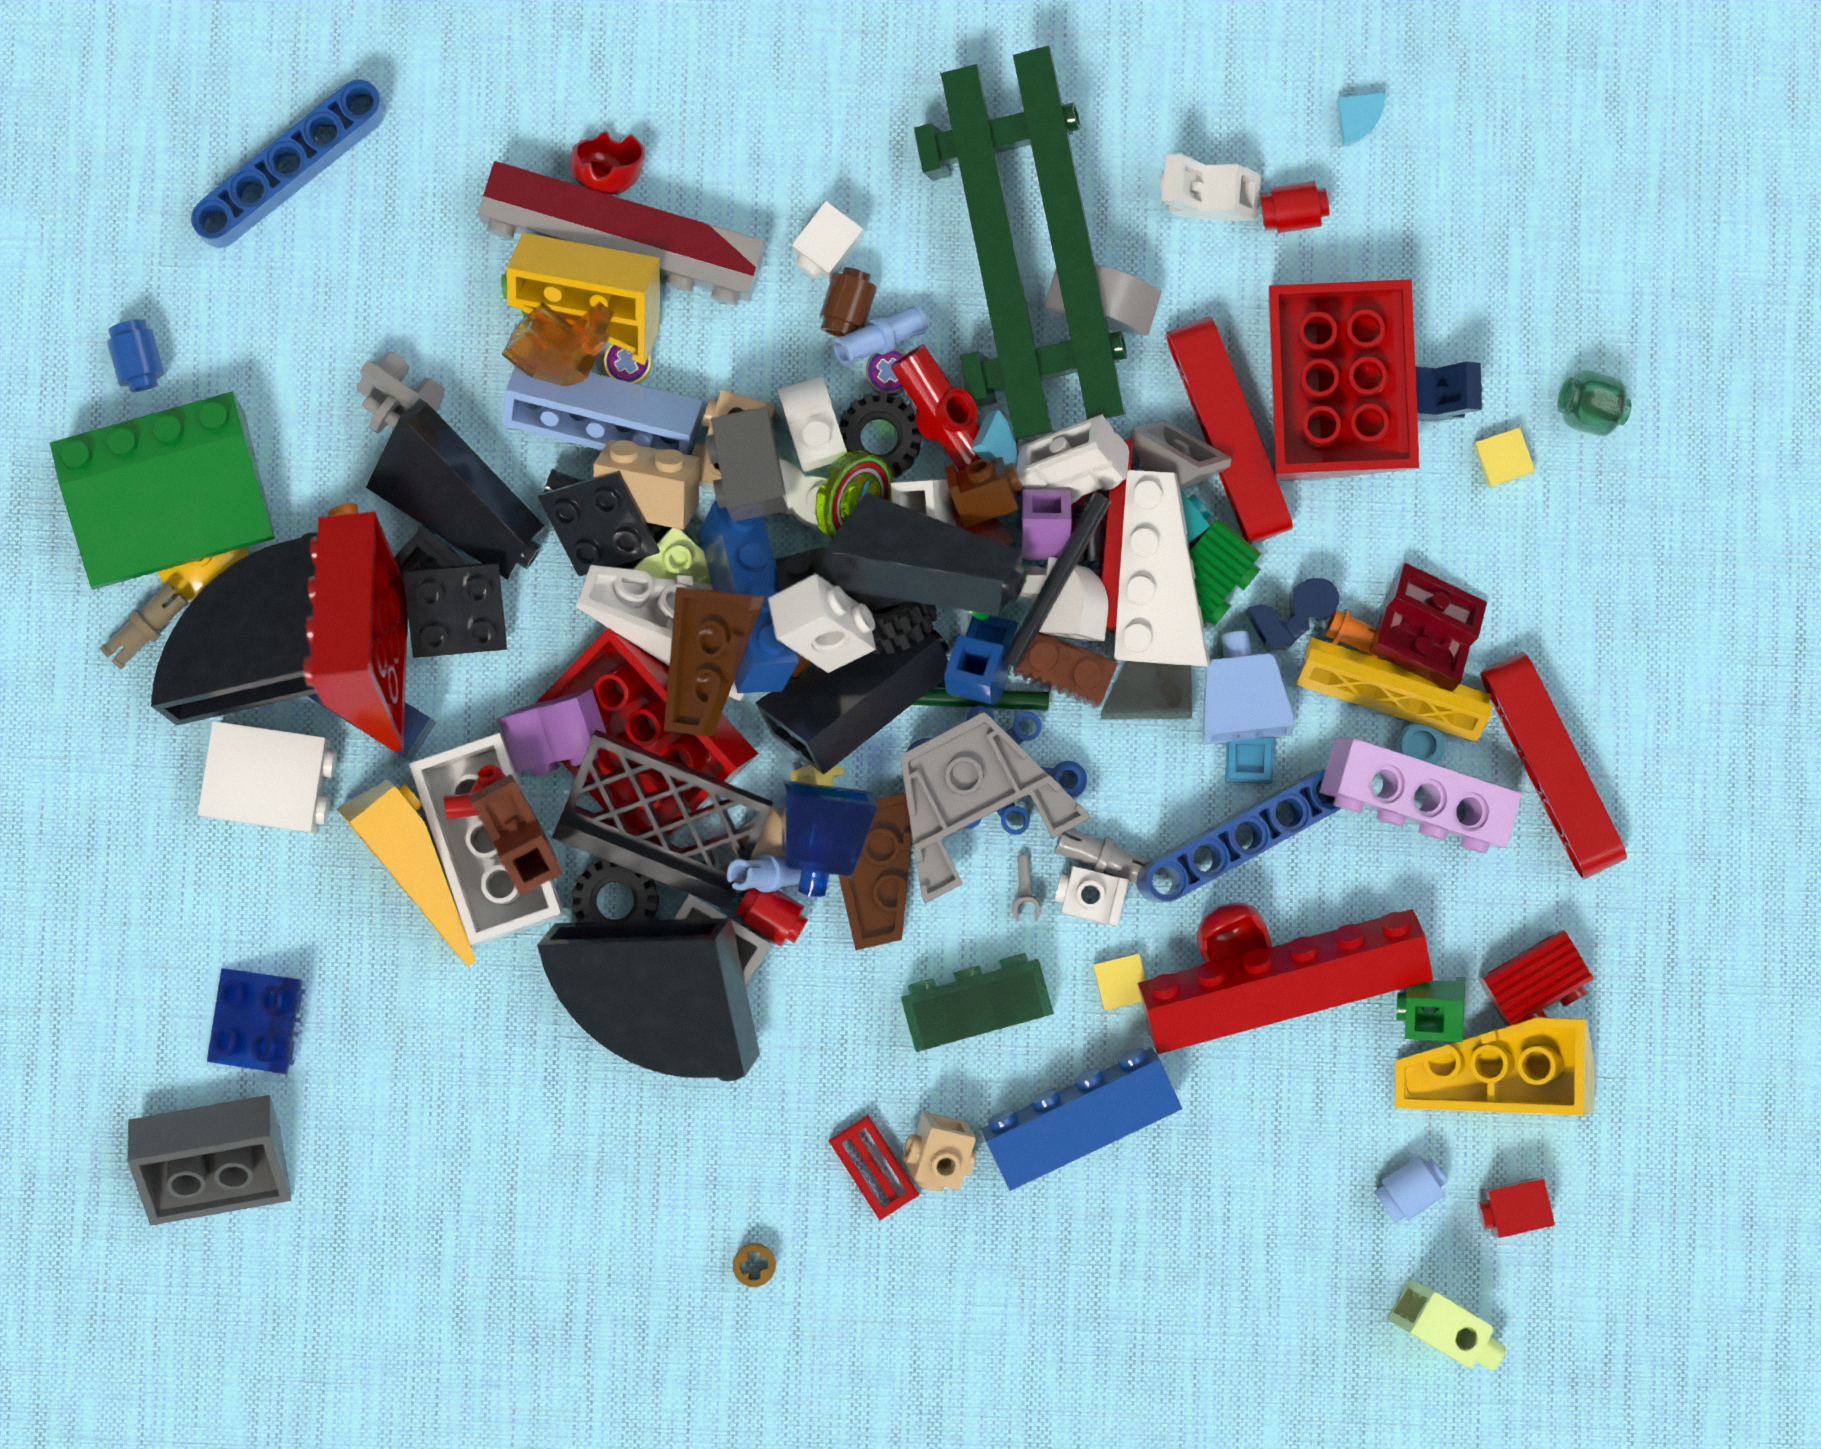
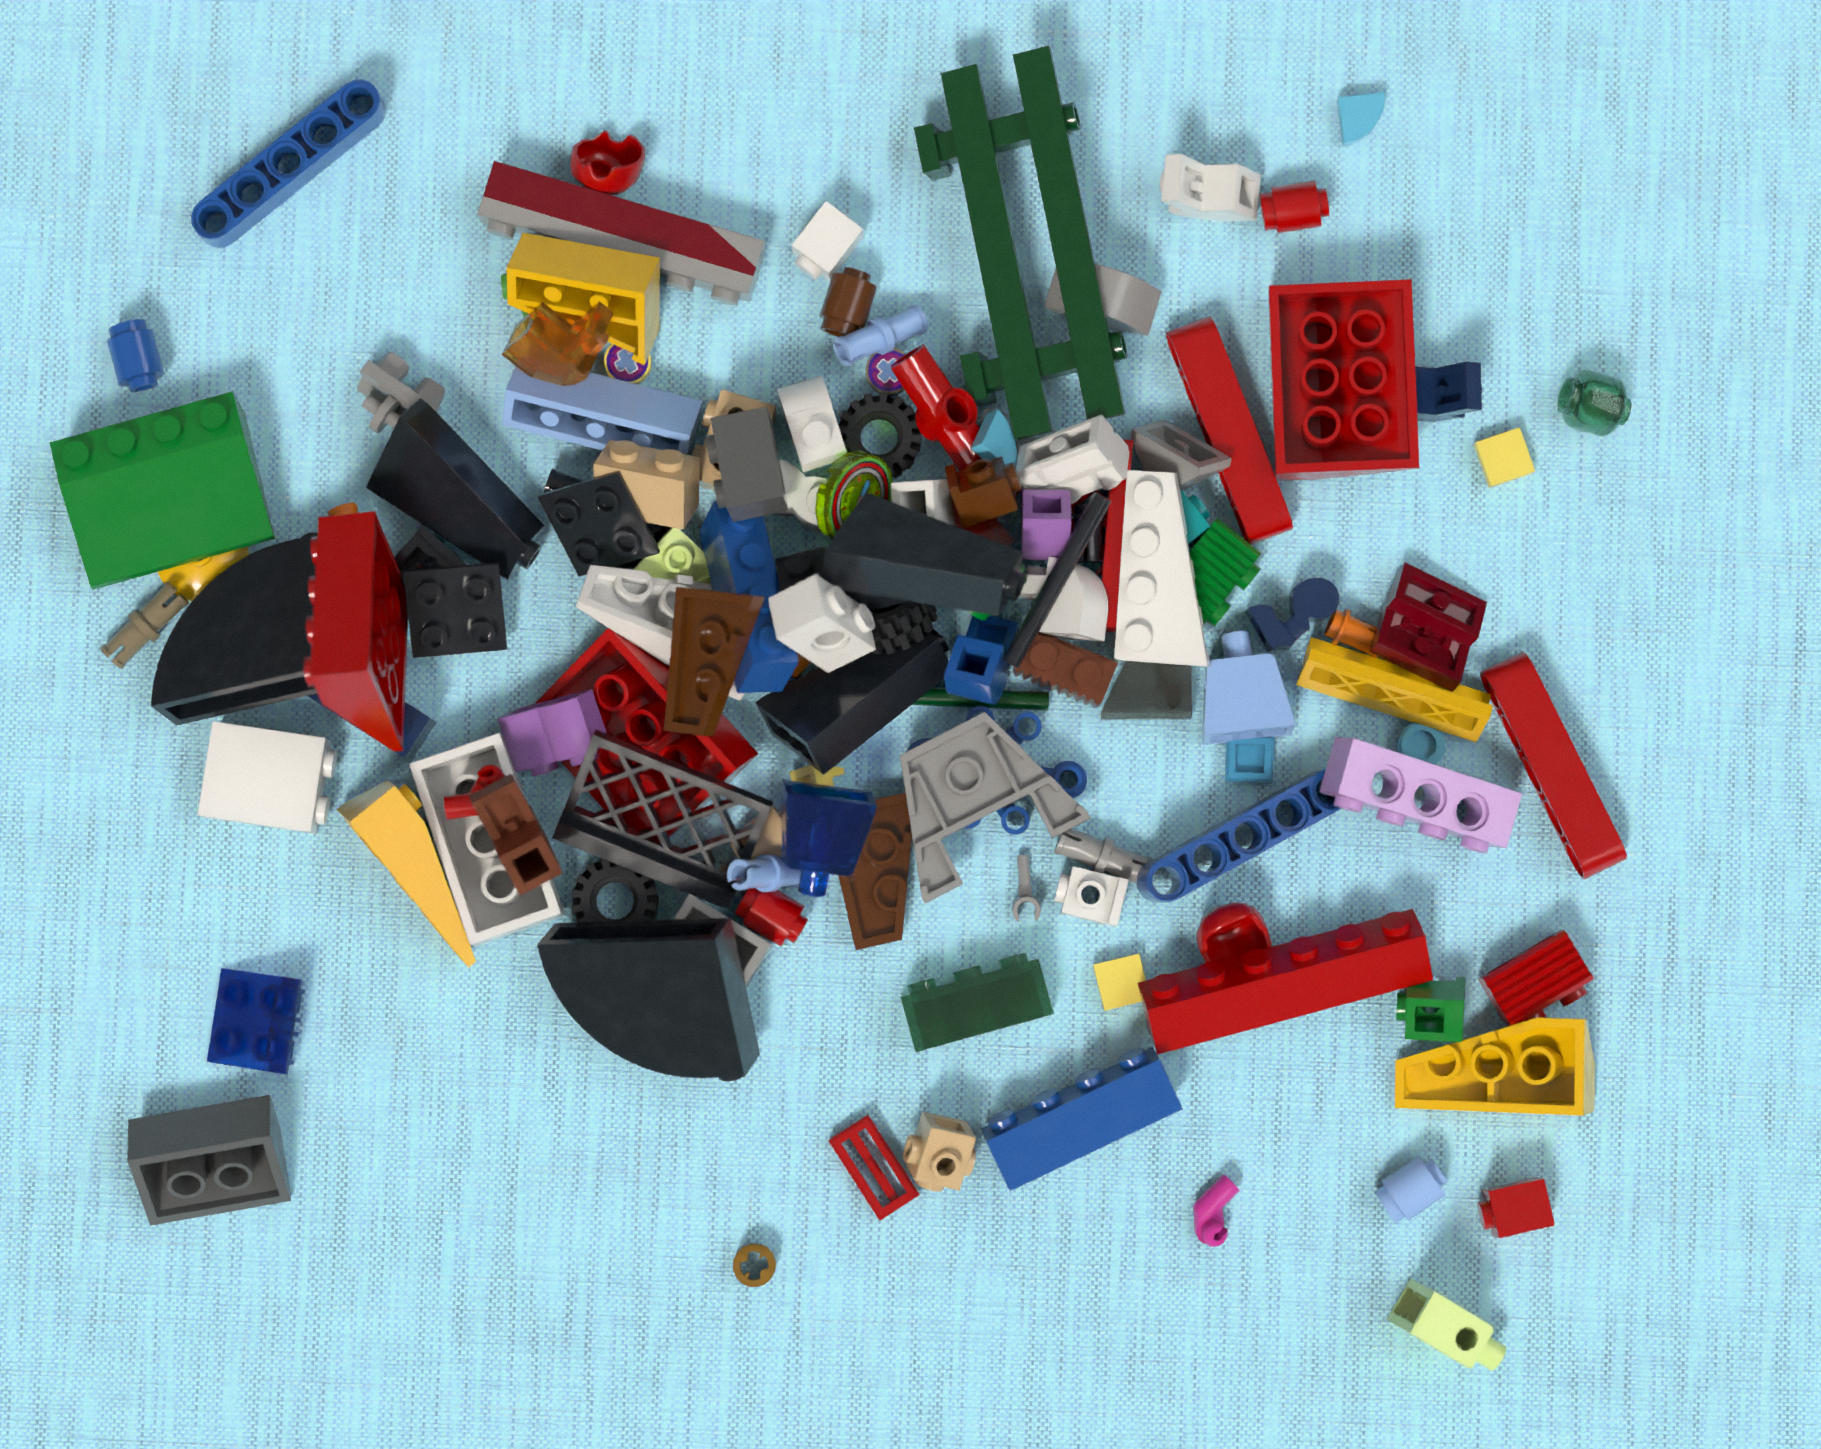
none -> dark pink arm [1193,1174,1240,1247]

